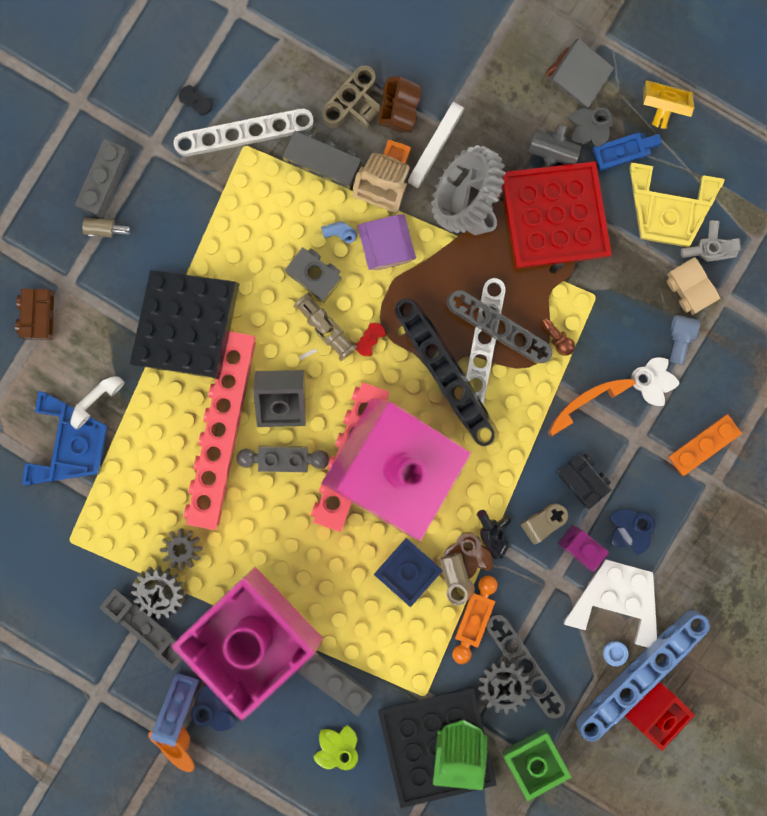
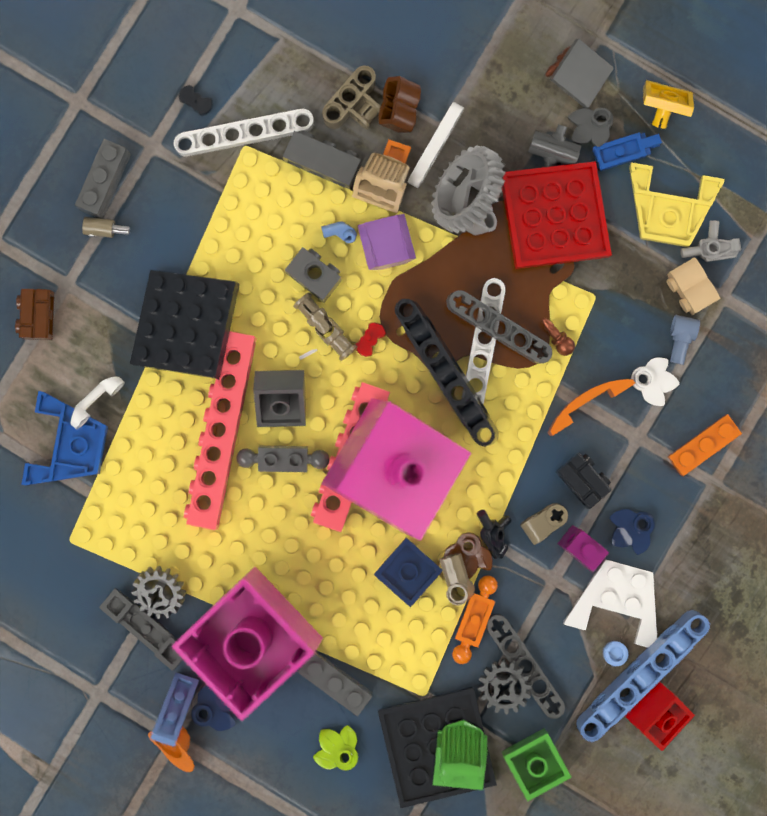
dark grey gear [160,528,203,571] -> none

